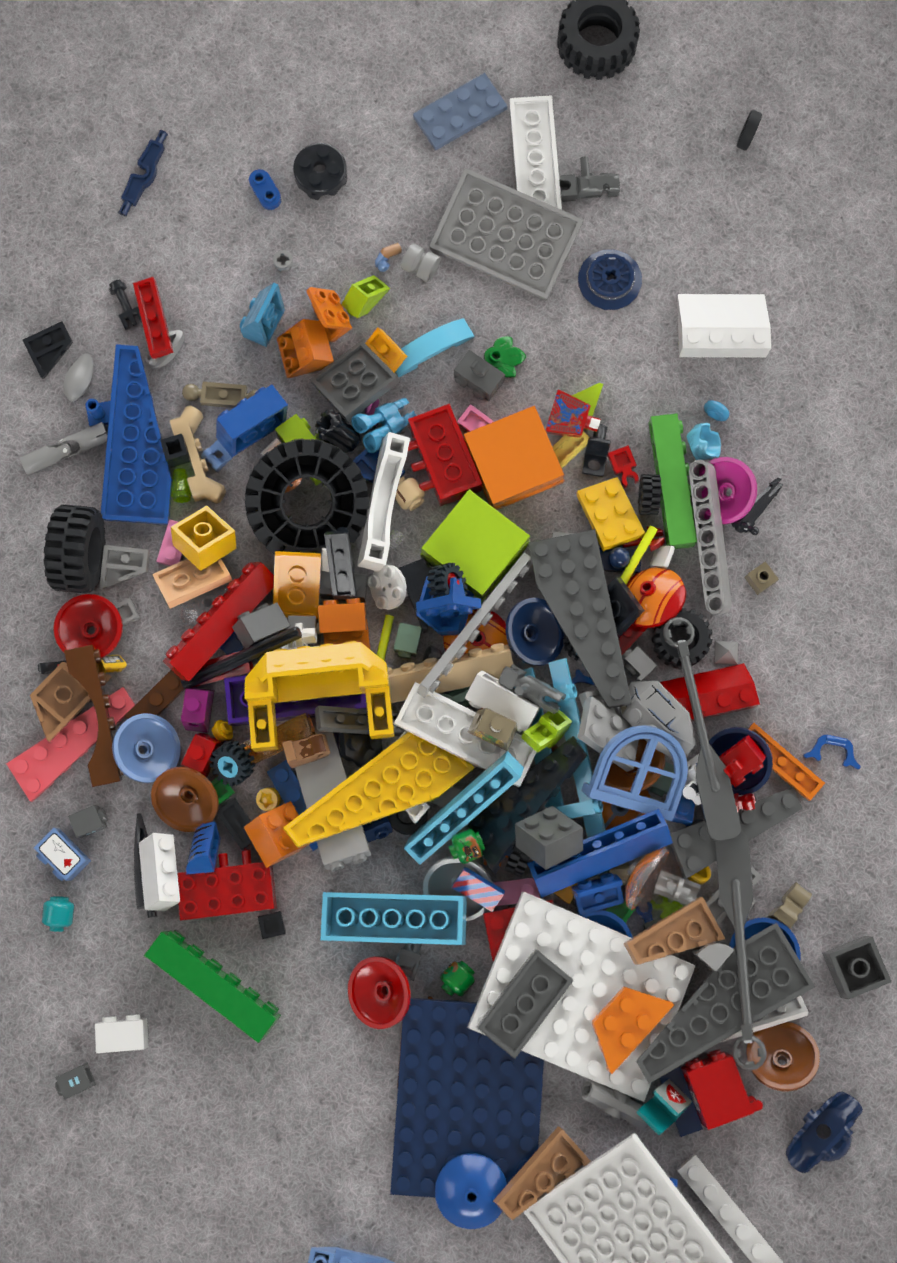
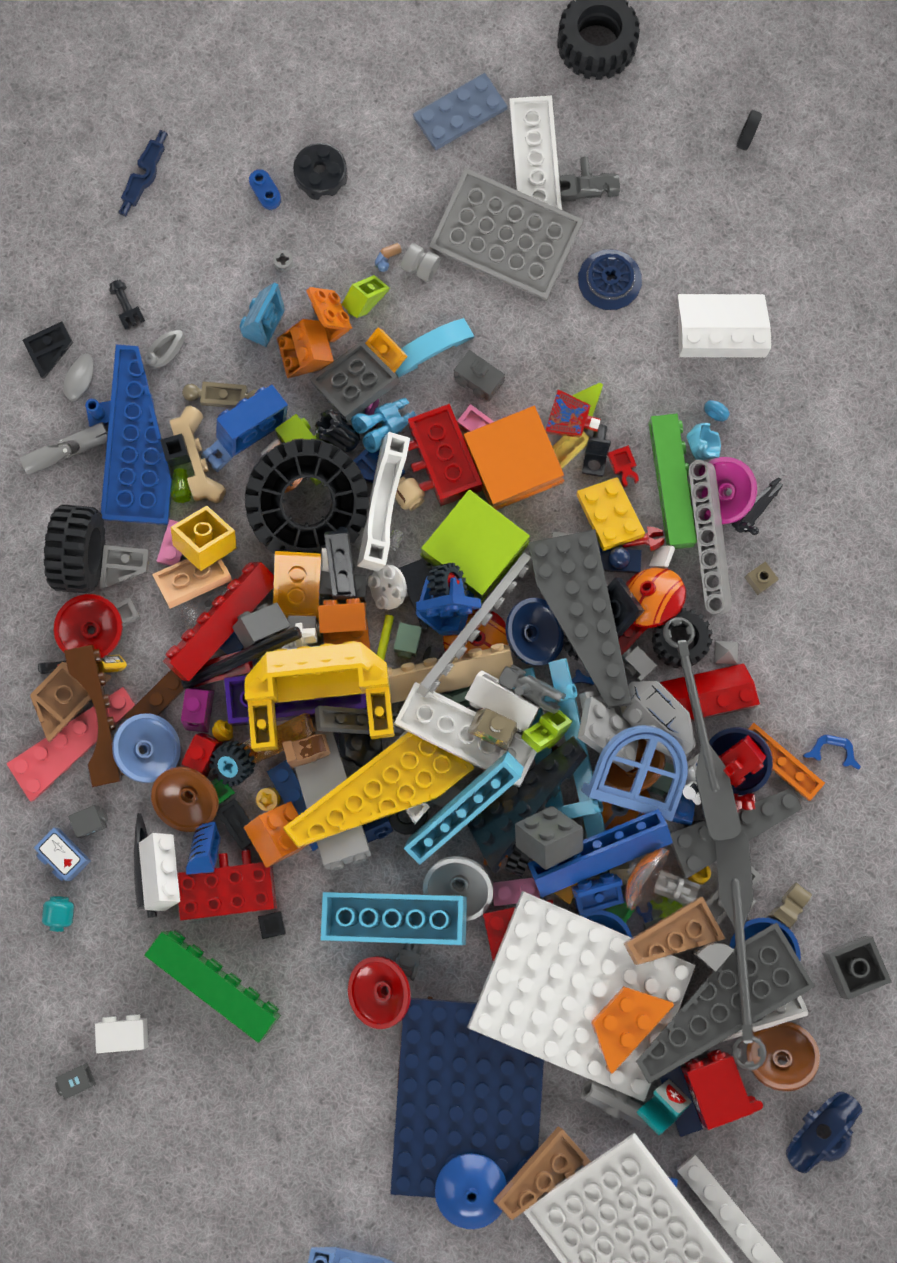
red plate [133,277,174,359] -> none
green head [440,960,475,997] -> none
green head [448,829,485,864] -> none
tile [452,867,505,912] -> none
dark grey tile [476,949,574,1059] -> none
green plate [484,336,526,378] -> none
neon yellow bar [620,526,658,585] -> none
black tyre [638,474,661,515] -> none

